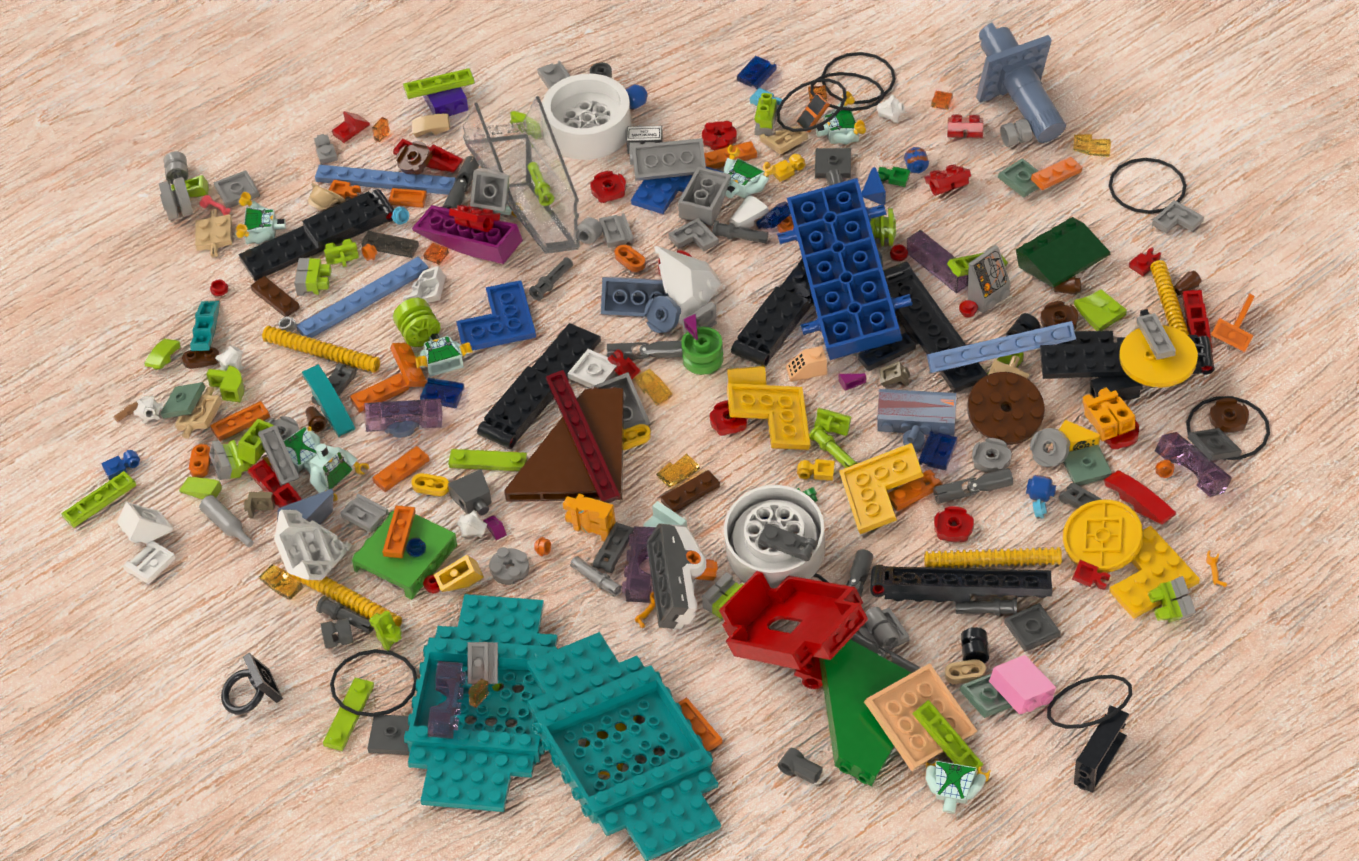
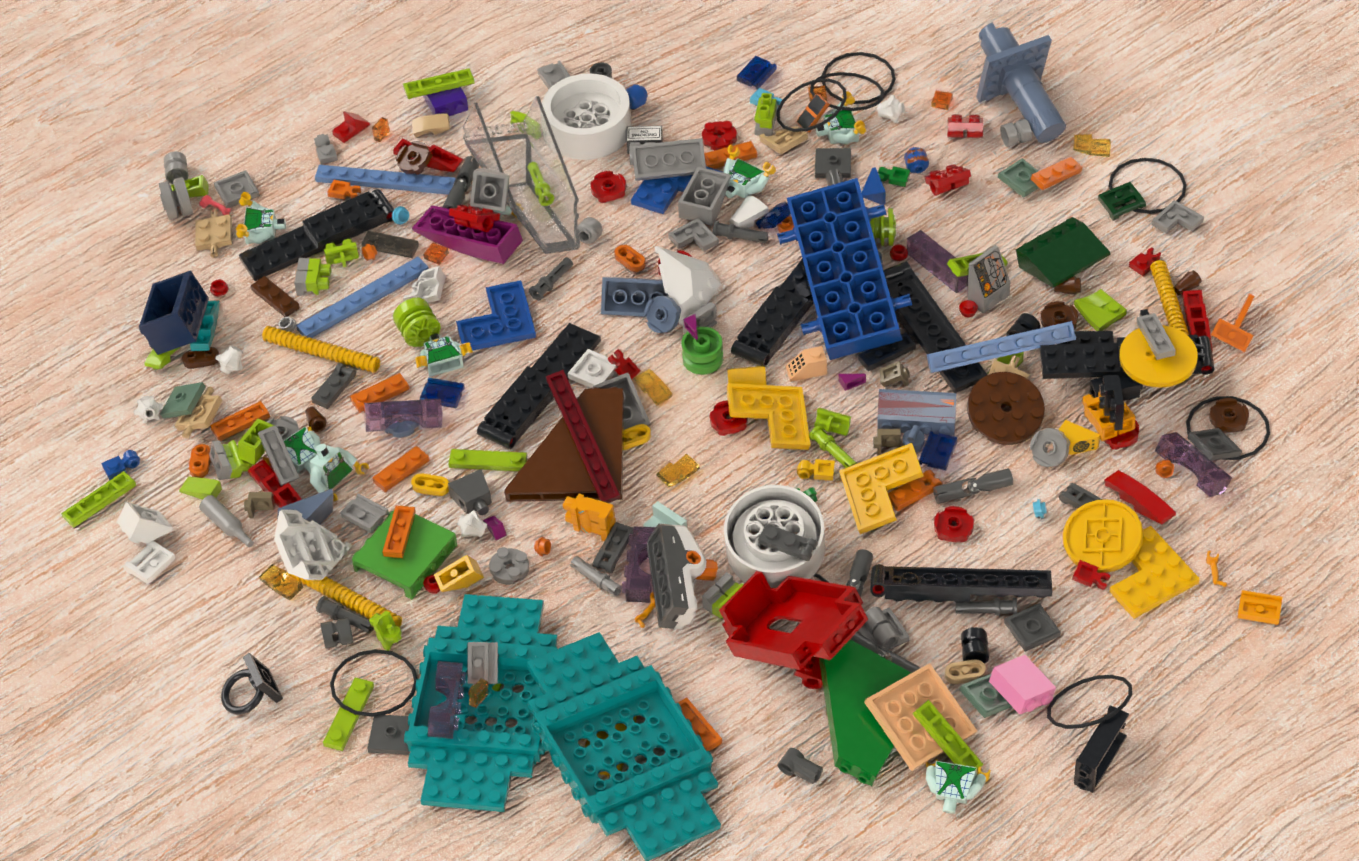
medium nougat piece [113,401,138,422] -> none
lime brick [206,366,245,403] -> none
teal slope [302,364,355,437] -> none
tan piece [307,183,346,210] -> none
orange tile [388,188,427,208] -> none
orange plate [390,343,427,387] -> none
clear blue plate [406,538,426,557] -> none
light grey plate [599,213,634,248] -> none
dark grey piece [607,340,682,359] -> none
reddish brown plate [661,470,720,512] -> none
yellow plate [770,154,806,182] -> none
yellow piece [924,547,1062,568] -> none
light grey plate [972,438,1011,473] -> none
blue head [1026,475,1056,502] -> none
sand green plate [1063,445,1112,486] -> none
lime hips [1148,576,1196,622] -> none
none -> dark blue hose [139,270,209,355]
none -> dark tan bracket [873,429,901,455]
none -> dark green plate [1098,182,1146,221]
none -> black plate [1099,375,1124,430]
none -> light orange plate [1237,590,1283,625]

